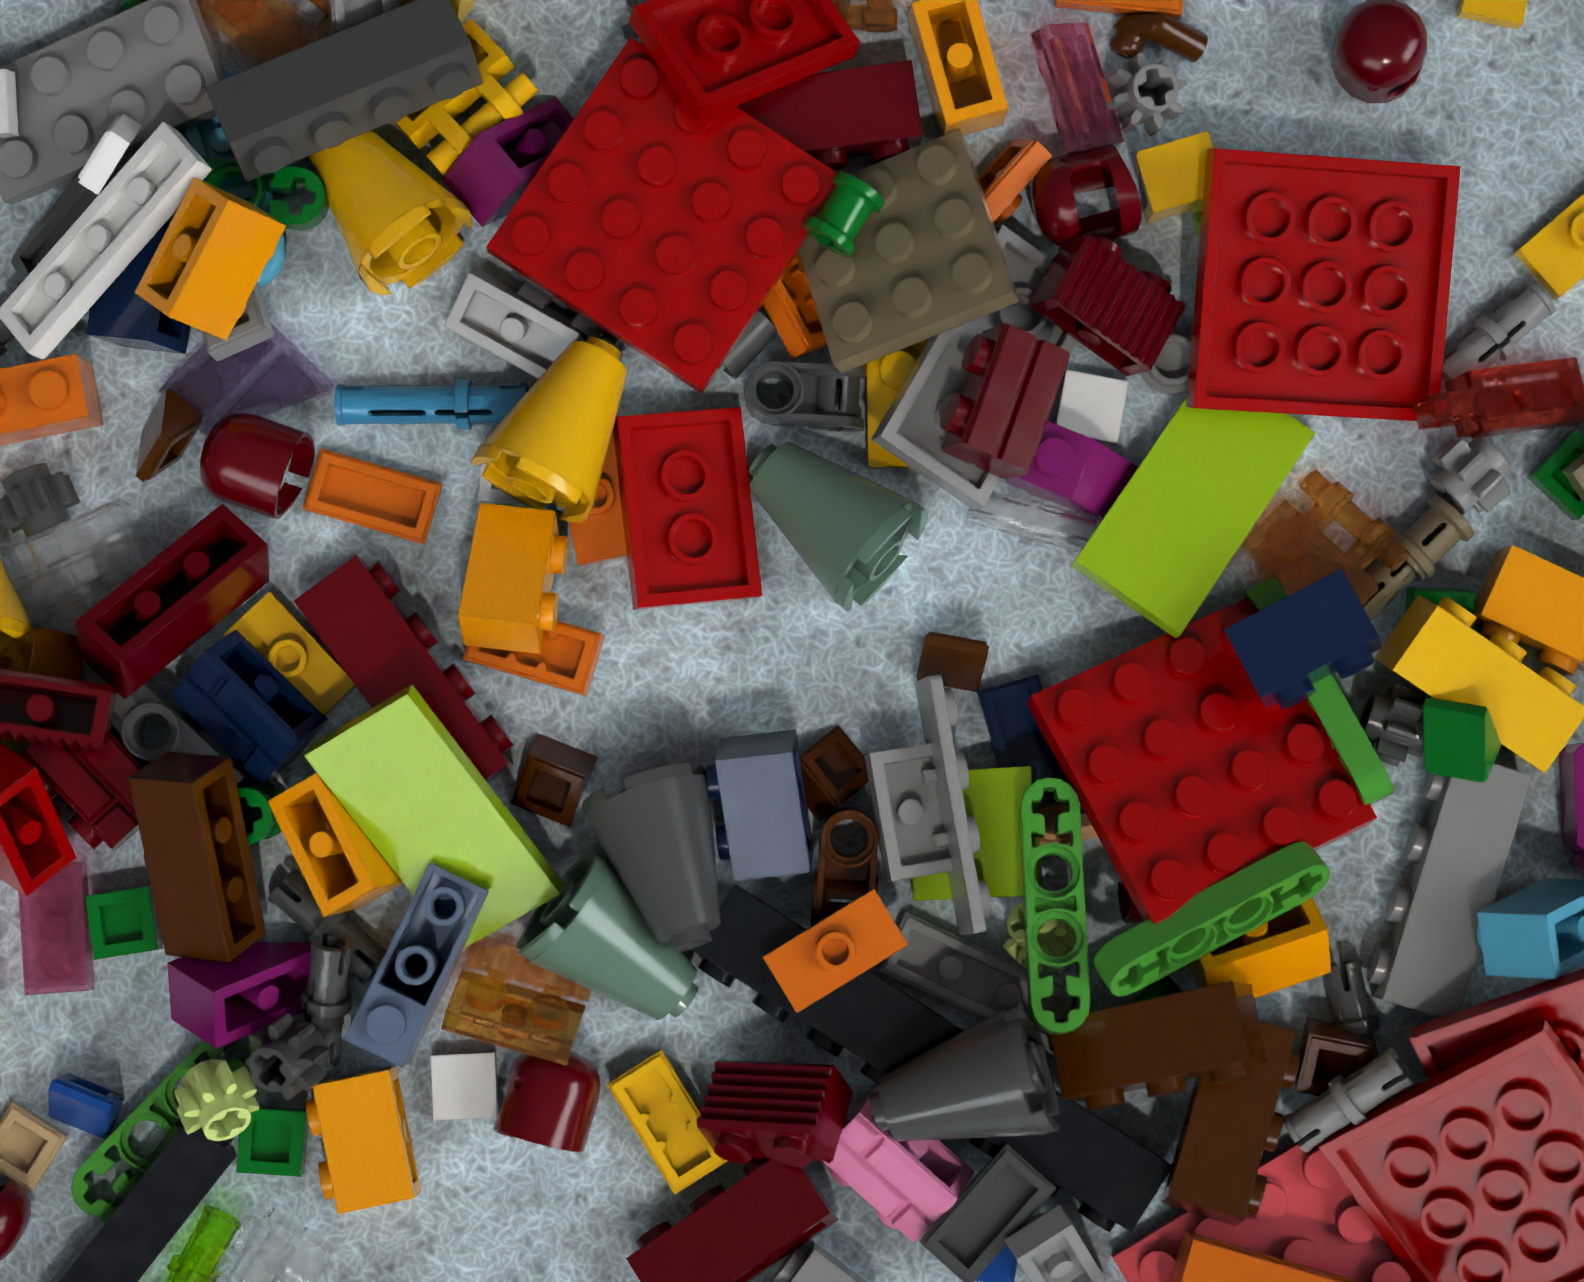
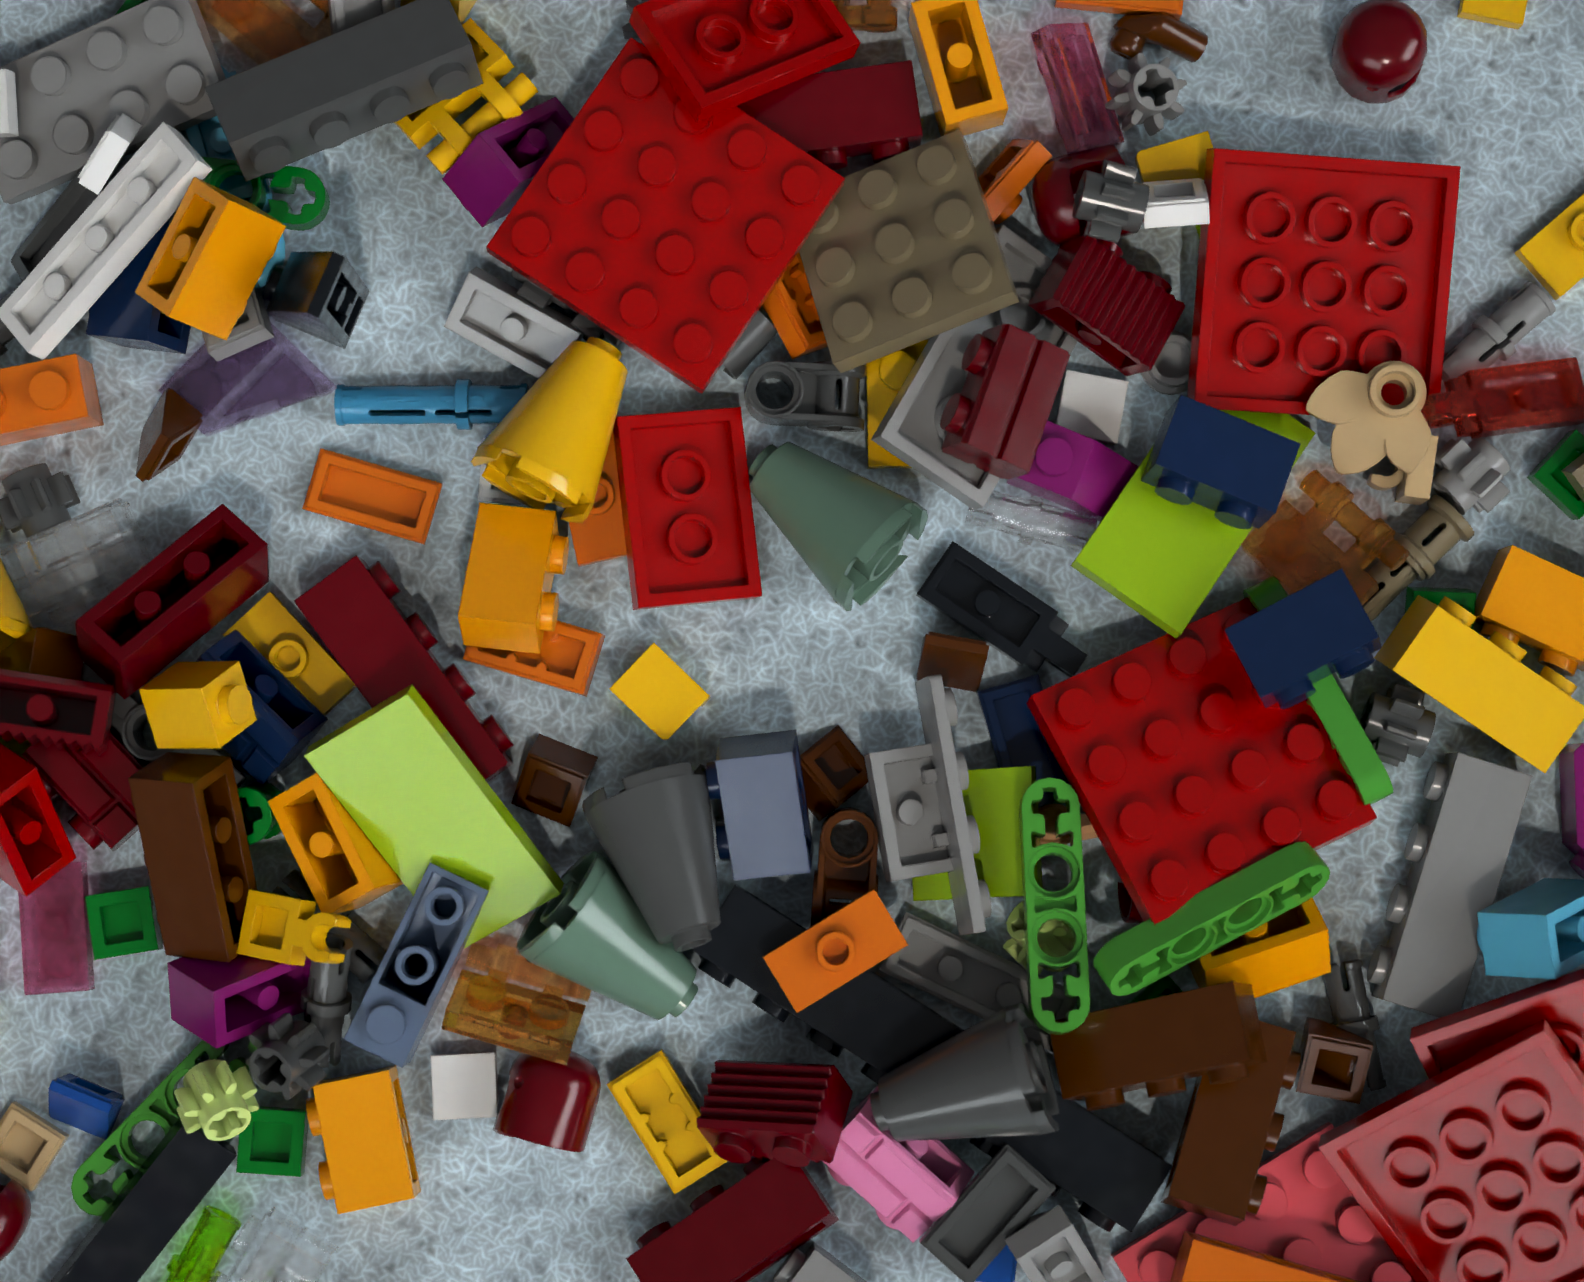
dark red helmet [199,413,315,519] -> none
yellow cone [309,130,473,296] -> none
green bush [802,171,885,258] -> none
light grey pin [1284,1047,1415,1153] -> none
green slope [1423,698,1501,783] -> none
none -> yellow brick [139,661,257,749]
none -> yellow plate [236,889,351,966]
none -> black slope [264,252,370,349]
none -> yellow panel [609,643,711,740]
none -> black hinge [916,541,1088,677]
none -> dark grey gear [1072,159,1150,244]
none -> dark blue brick [1141,395,1300,529]
none -> white tile [1143,178,1210,229]
none -> tan plate [1305,361,1431,475]
none -> tan tile [1367,435,1439,506]

